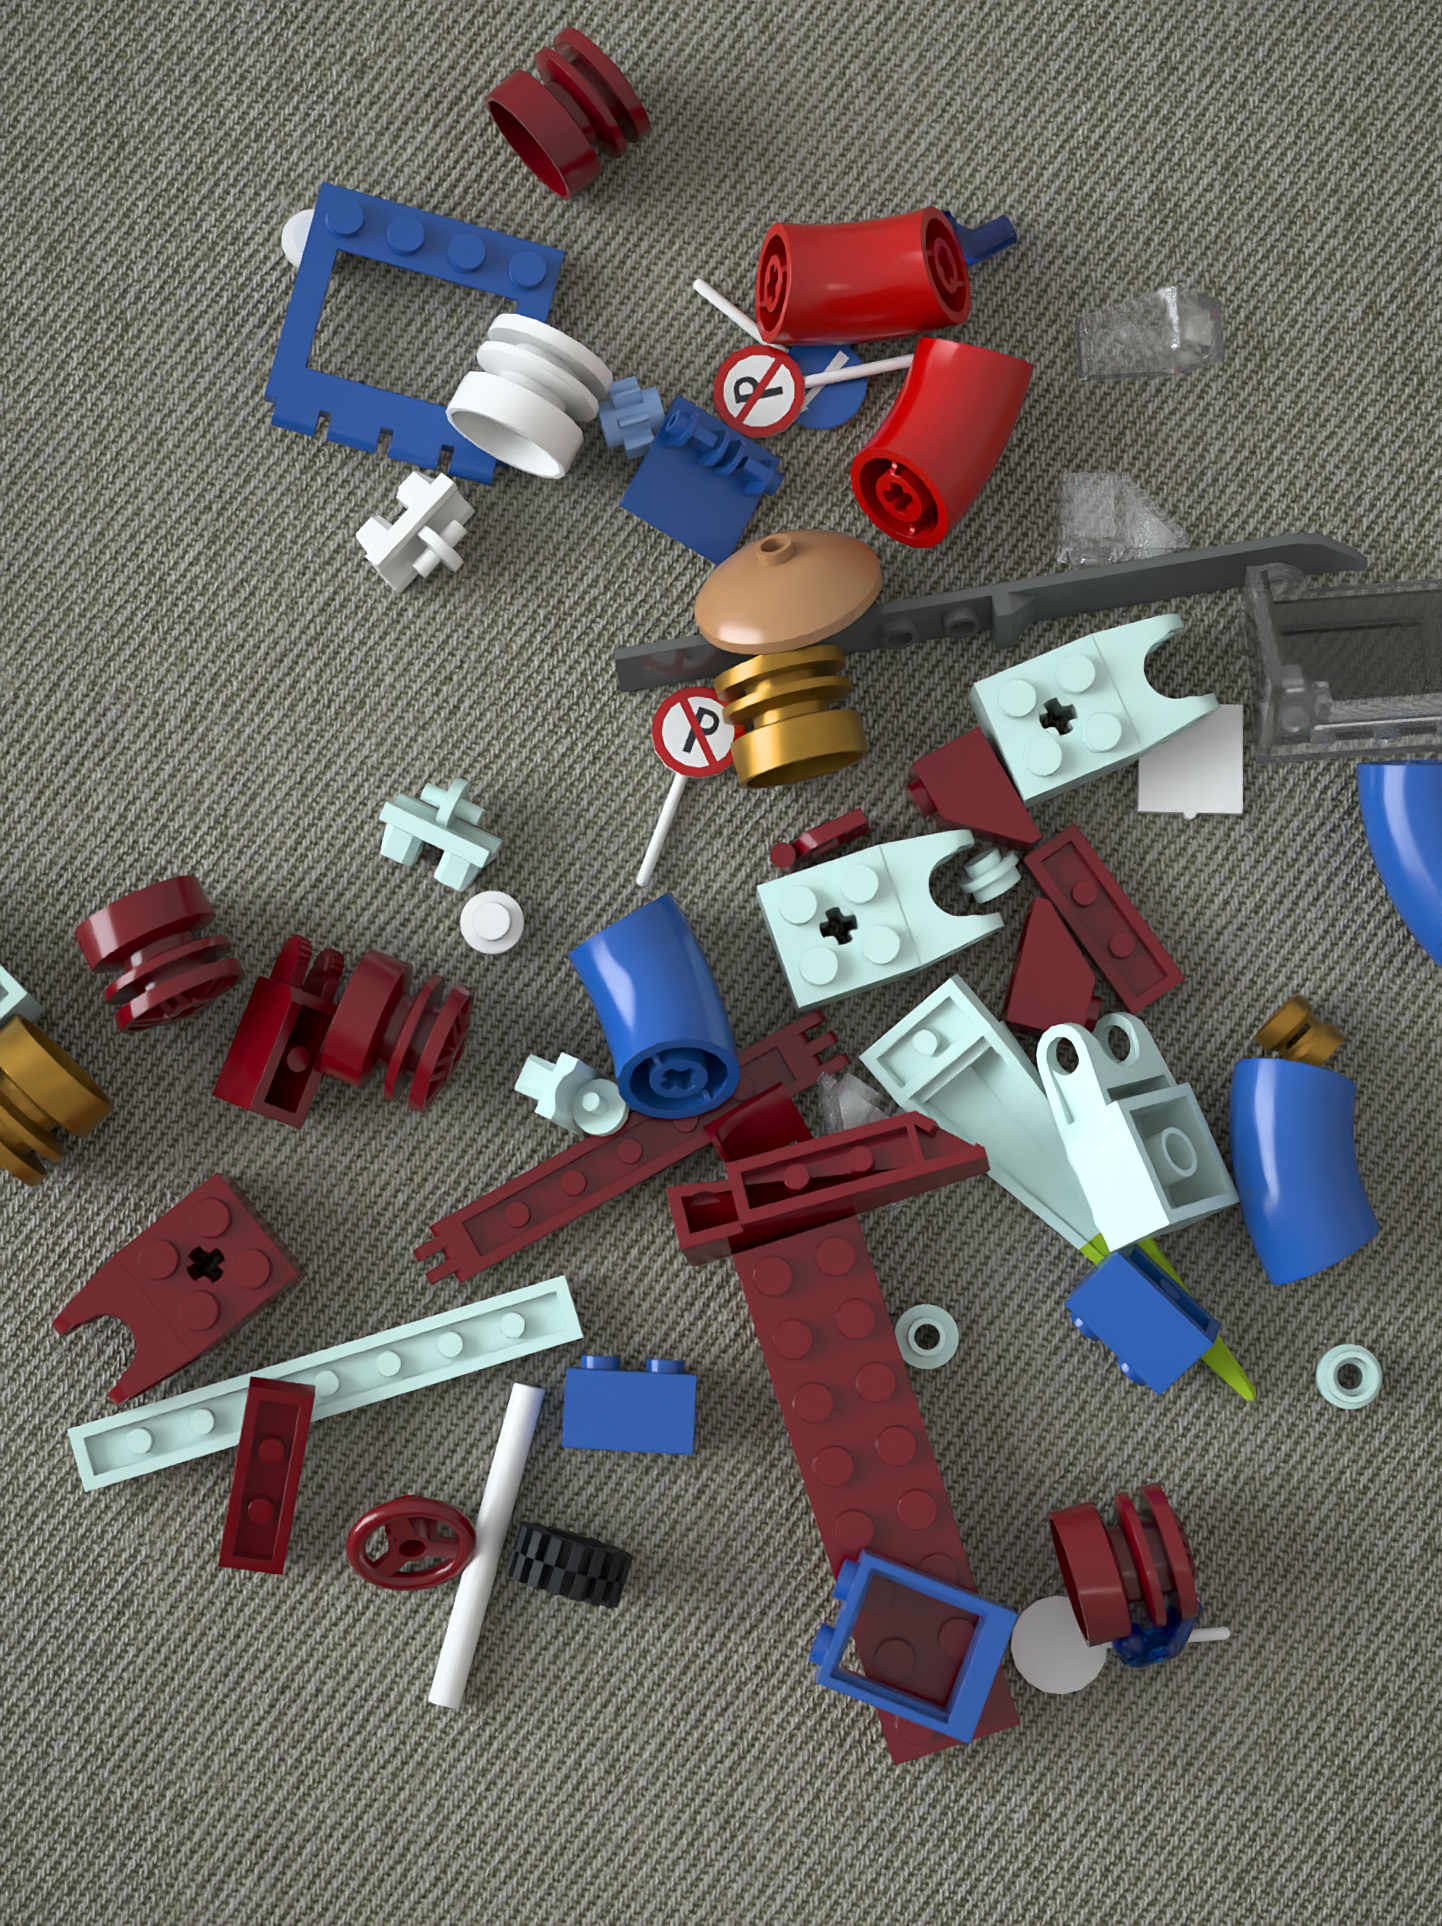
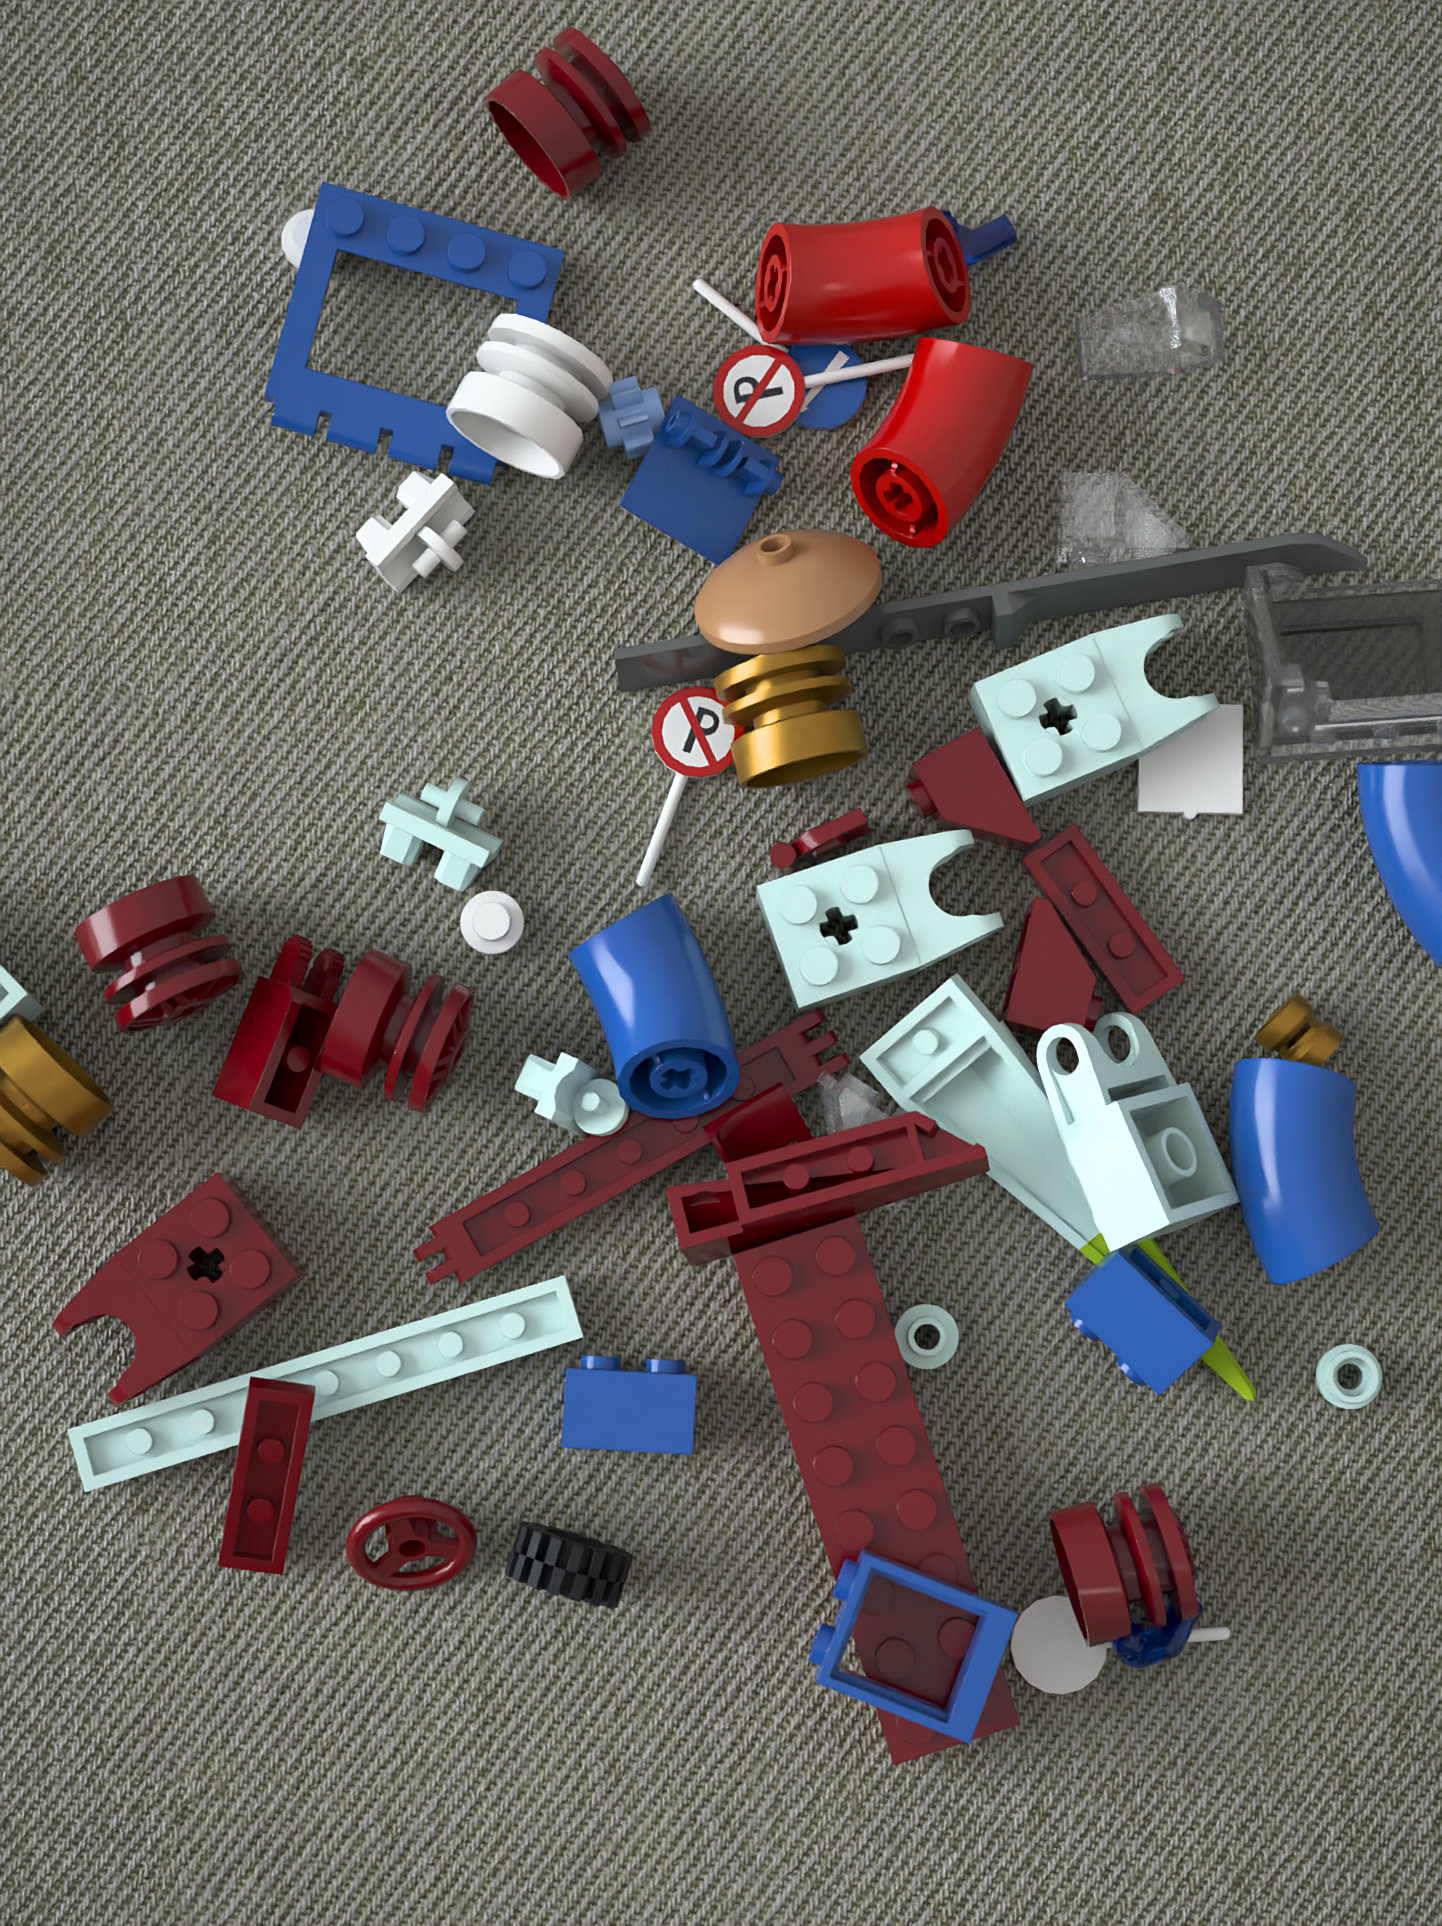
white piece [428,1382,545,1709] -> none
light aqua plate [959,847,1021,903] -> none

